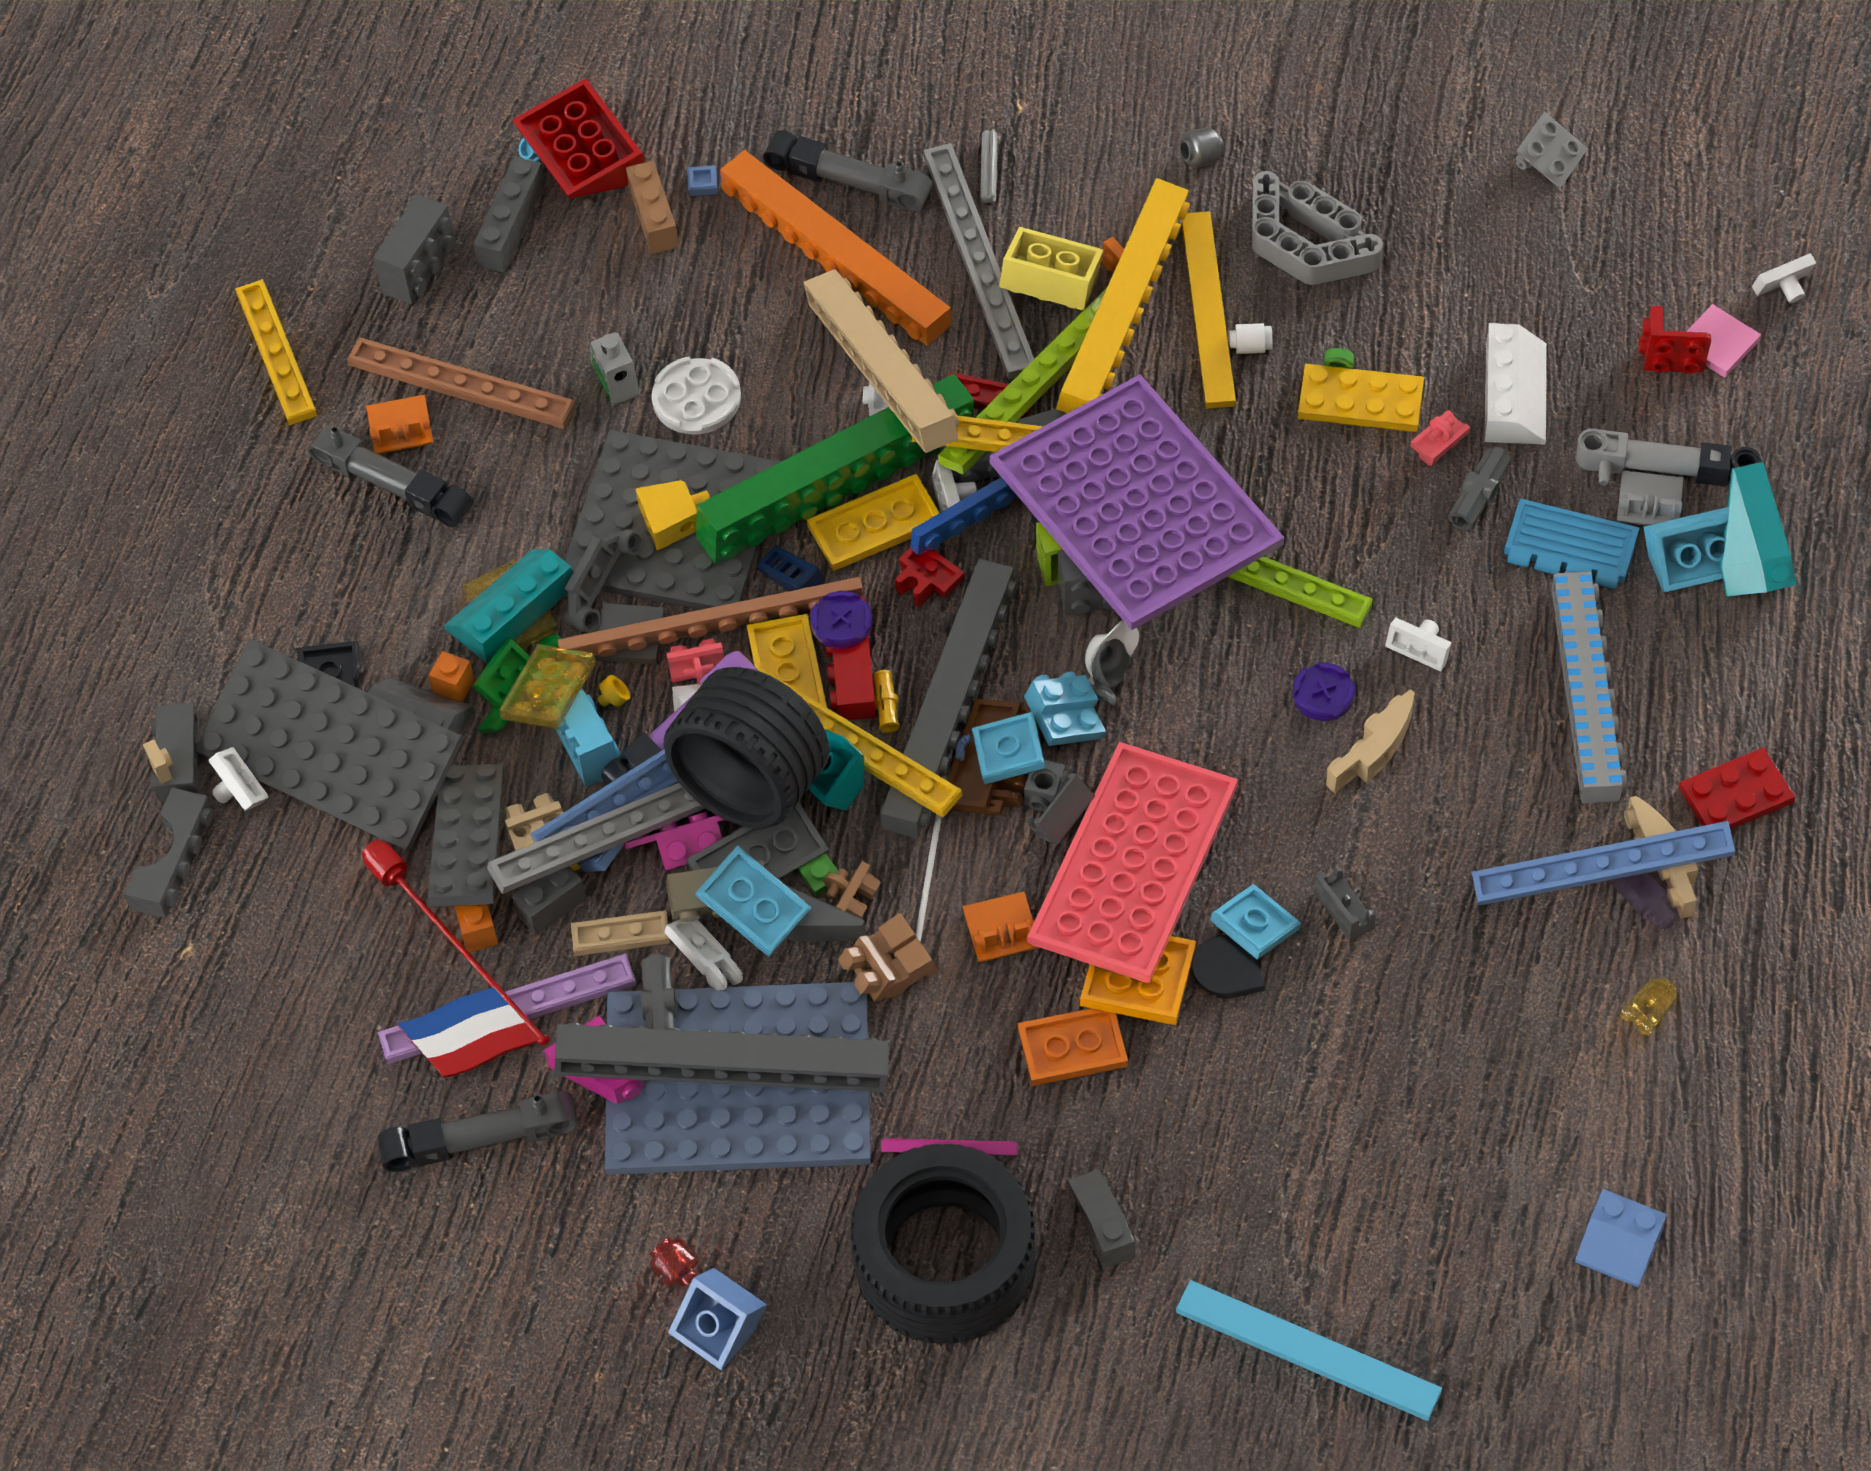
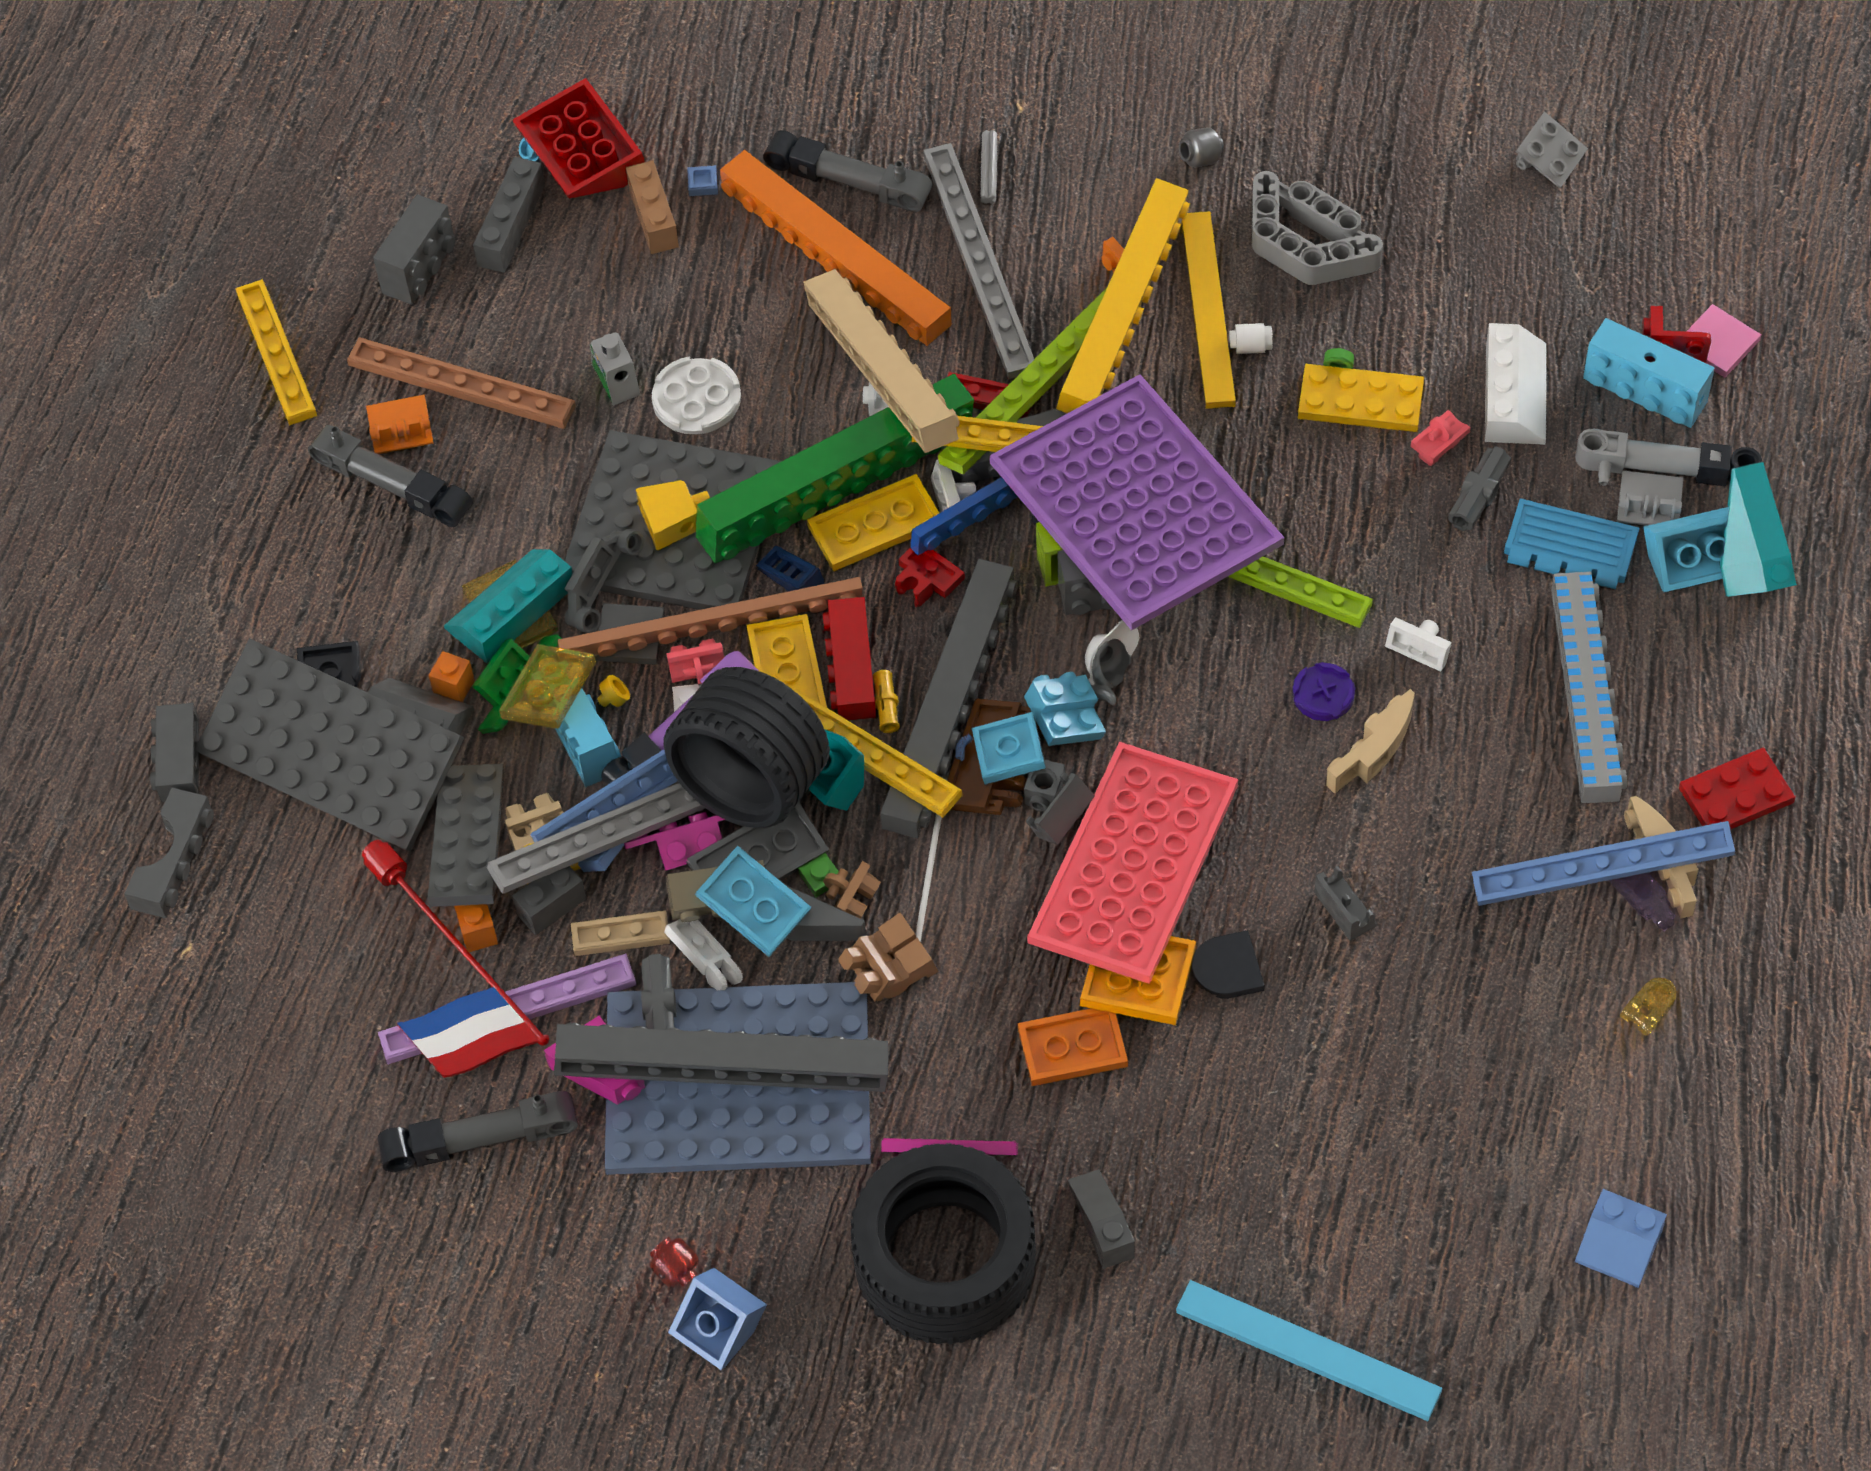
tan plate [143,739,173,784] -> none
white tile [208,747,269,811] -> none
dark purple tile [810,591,873,649] -> none
orange hinge [962,891,1040,963] -> none
light yellow brick [999,227,1104,310] -> none
medium azure tile [1210,884,1301,960] -> none
white tile [1752,253,1816,303] -> none
none -> medium azure brick [1583,318,1715,428]

